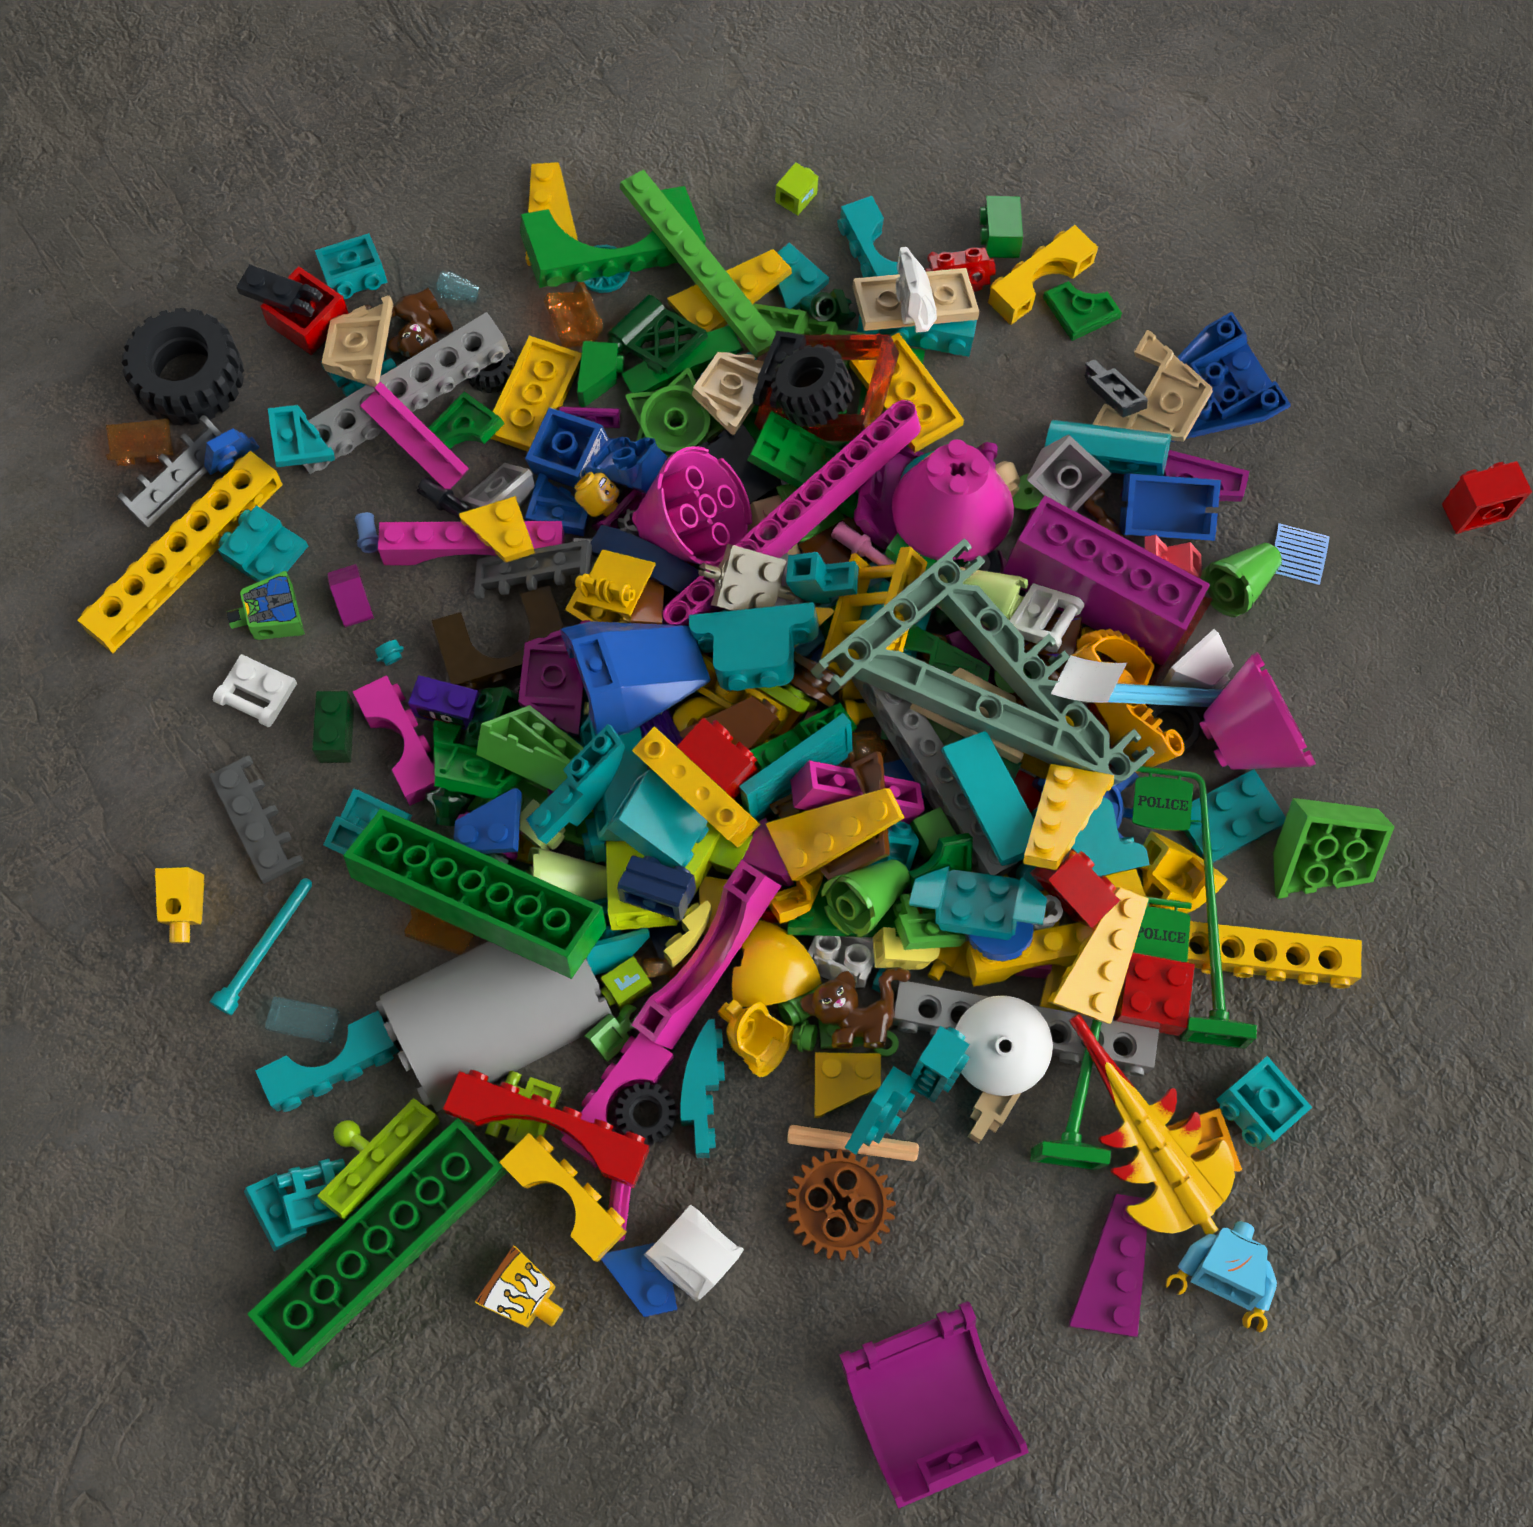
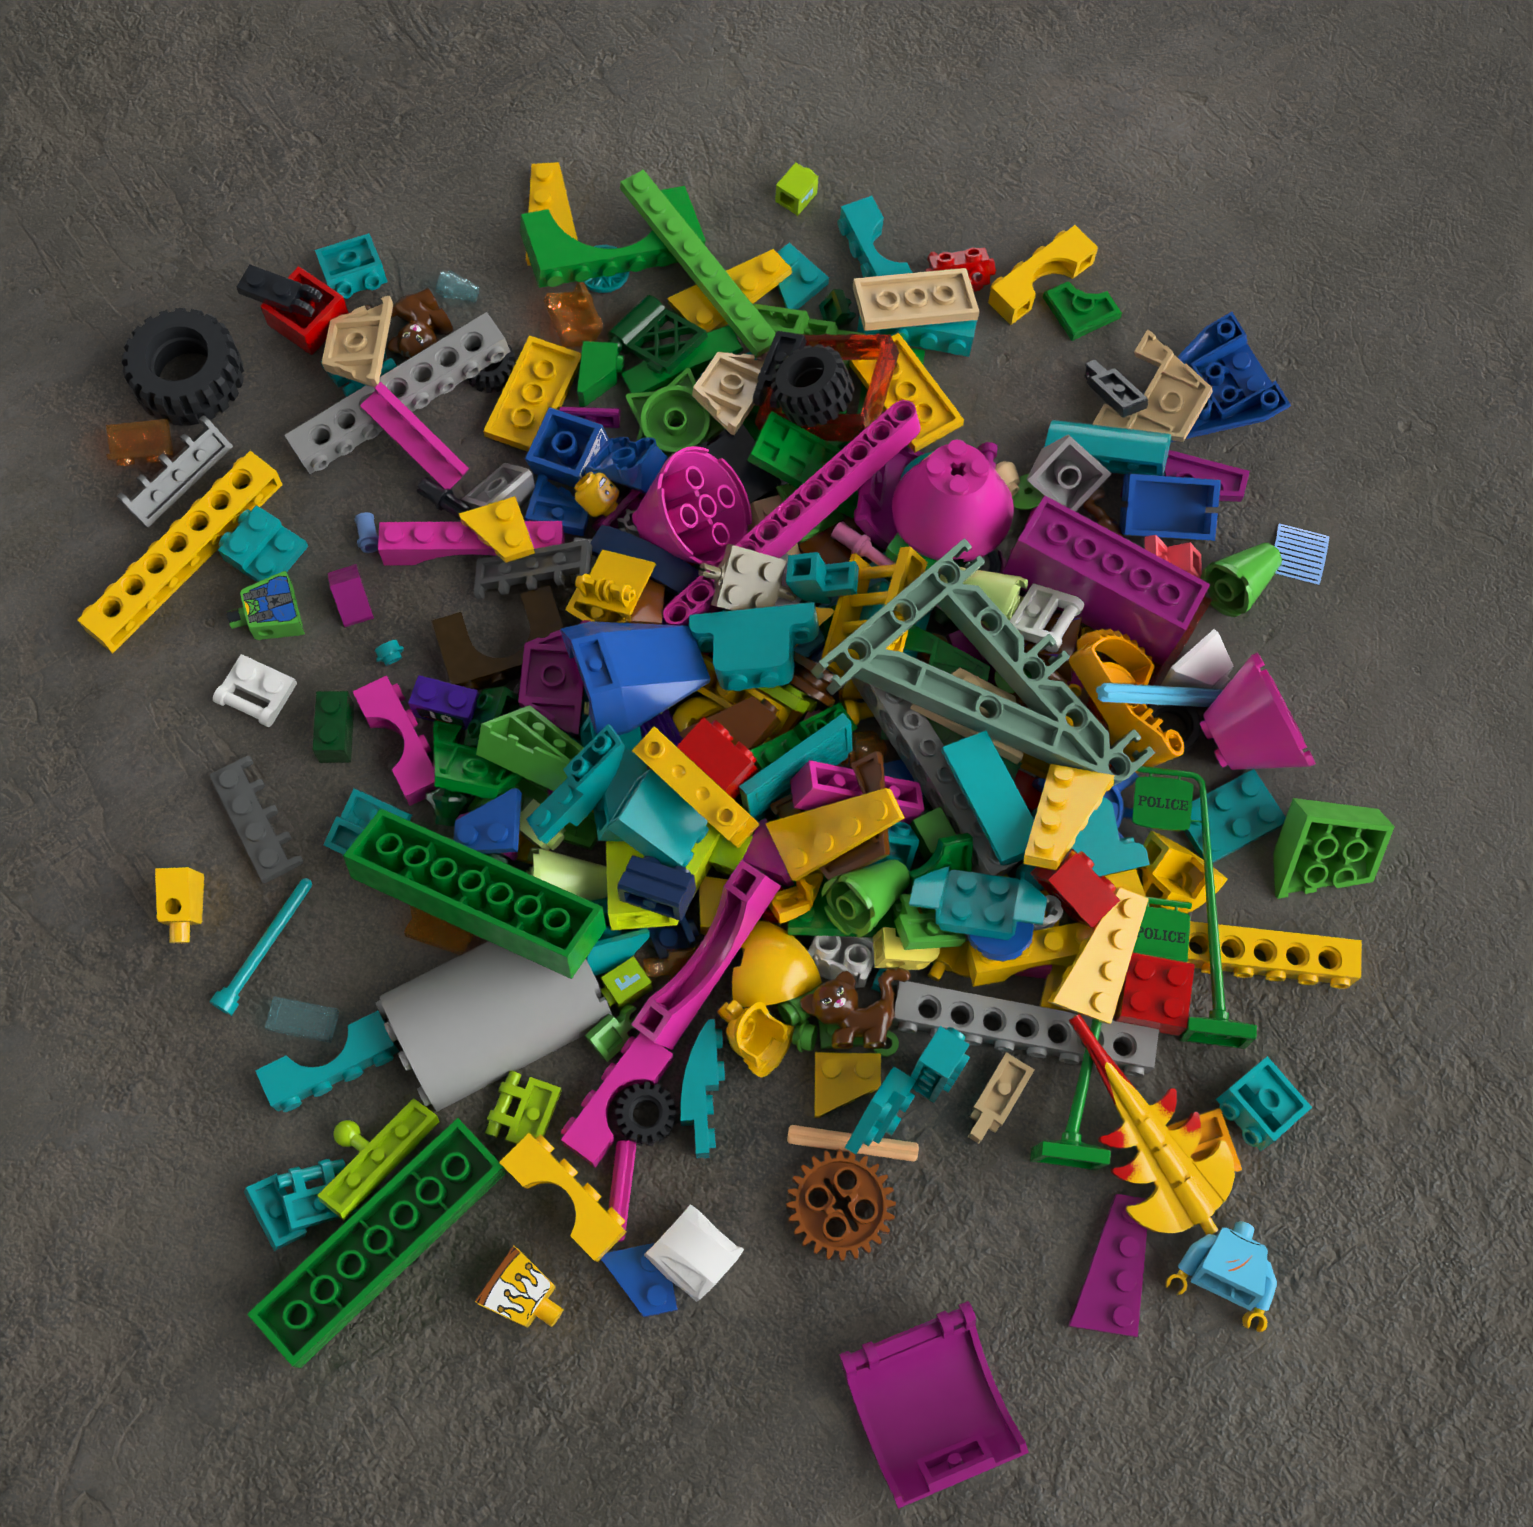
blue wing [204,428,260,475] -> none
teal wing [268,405,335,467] -> none
green tile [428,391,505,449] -> none
red arch [443,1070,649,1188] -> none
teal plate [582,818,607,864] -> none
light yellow slope [664,900,712,968] -> none
dark green cone [800,292,836,322] -> none
white slope [896,247,937,332] -> none
white dish [955,996,1053,1096] -> none
brick [979,196,1023,258] -> none
white sticker [1051,655,1127,703] -> none
red brick [1442,461,1532,534] -> none

